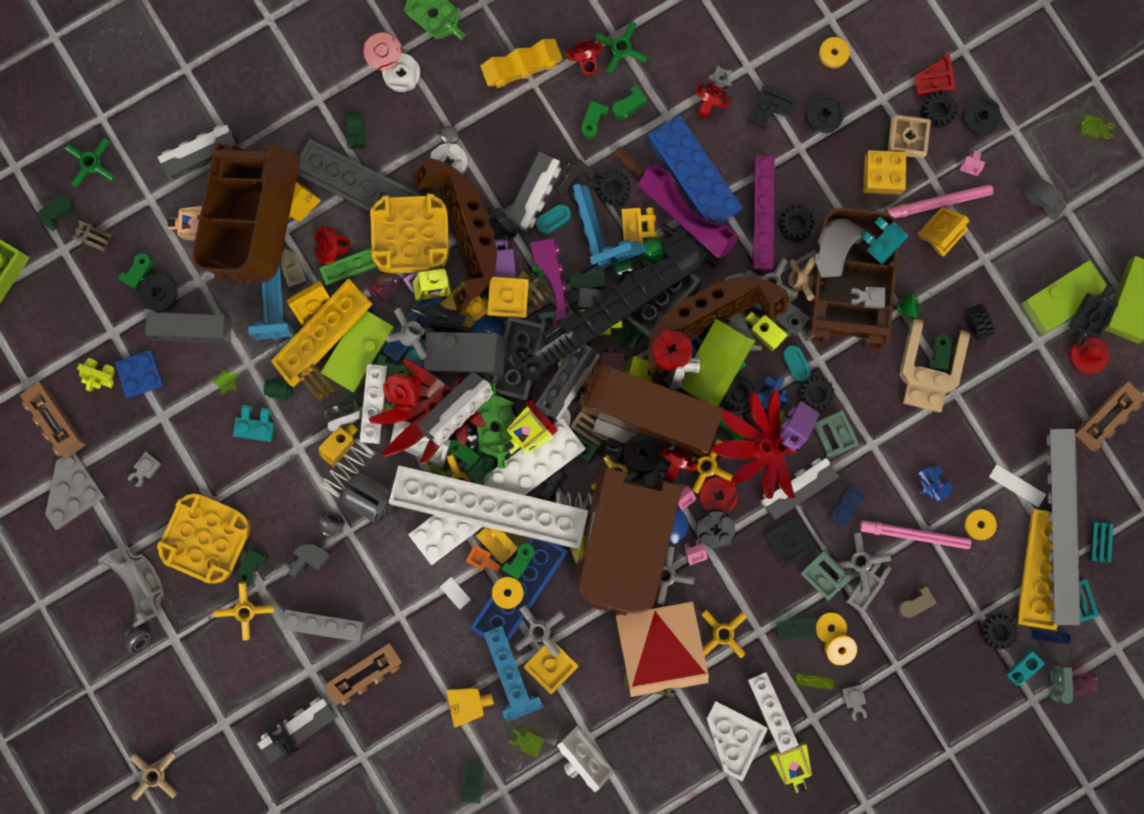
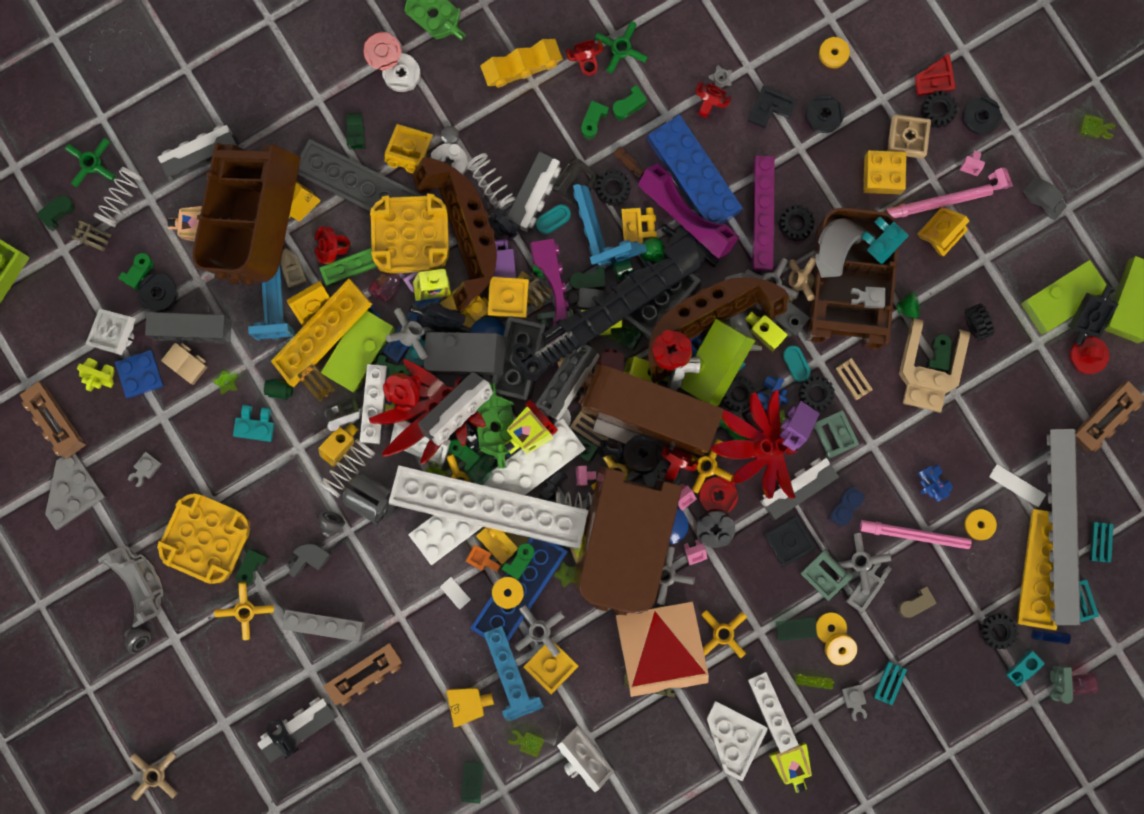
none -> white plate [86,309,135,355]
none -> white piece [94,167,143,227]
none -> tan brick [161,343,208,385]
none -> yellow plate [385,124,433,173]
none -> white piece [466,153,516,211]
none -> clear neon green plate [554,562,576,588]
none -> bright pink tile [575,466,596,487]
none -> tan tile [835,358,873,401]
none -> teal tile [873,662,907,706]
none -> bright pink tile [988,168,1013,190]

